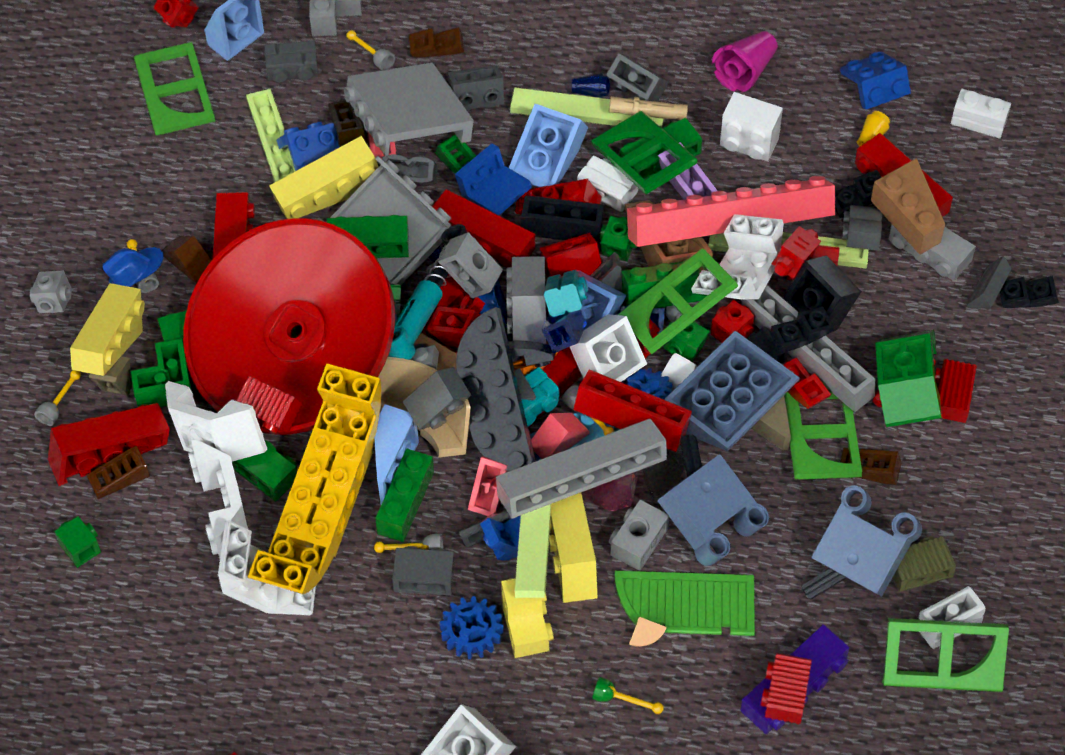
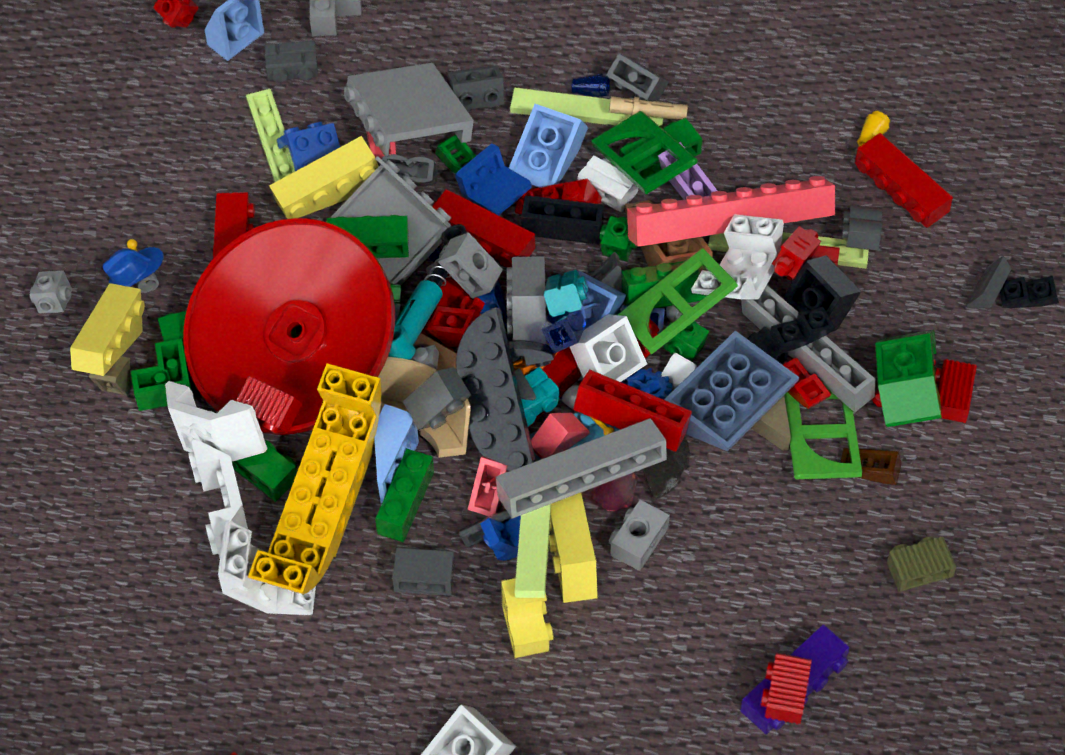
light grey hinge [34,370,81,426] -> none
red wedge [48,403,170,486] -> none
green brick [54,516,101,568] -> none
reddish brown slope [87,446,150,499] -> none
bright green window [134,42,215,136] -> none
reddish brown slope [162,235,212,284] -> none
dark brown slope [328,100,365,148] -> none
light grey hinge [347,30,395,71] -> none
hinge [374,533,443,553] -> none
reddish brown slope [409,27,464,58] -> none
blue gear [440,596,504,659] -> none
red brick [539,233,602,279] -> none
hinge [592,677,664,714] -> none
bright green piece [615,571,755,636] -> none
light nougat tile [629,617,667,647] -> none
sand blue piece [657,434,769,566] -> none
red brick [711,300,754,343] -> none
dark pink cone [712,31,778,92] -> none
white brick [720,92,783,162] -> none
sand blue piece [802,485,922,599] -> none
black slope [835,170,882,218] -> none
blue bracket [840,52,911,110] -> none
medium nougat wedge [871,158,945,255] -> none
bright green window [882,618,1009,692] -> none
light grey brick [889,225,976,281] -> none
white brick [919,586,986,649] -> none
white brick [951,89,1011,138] -> none

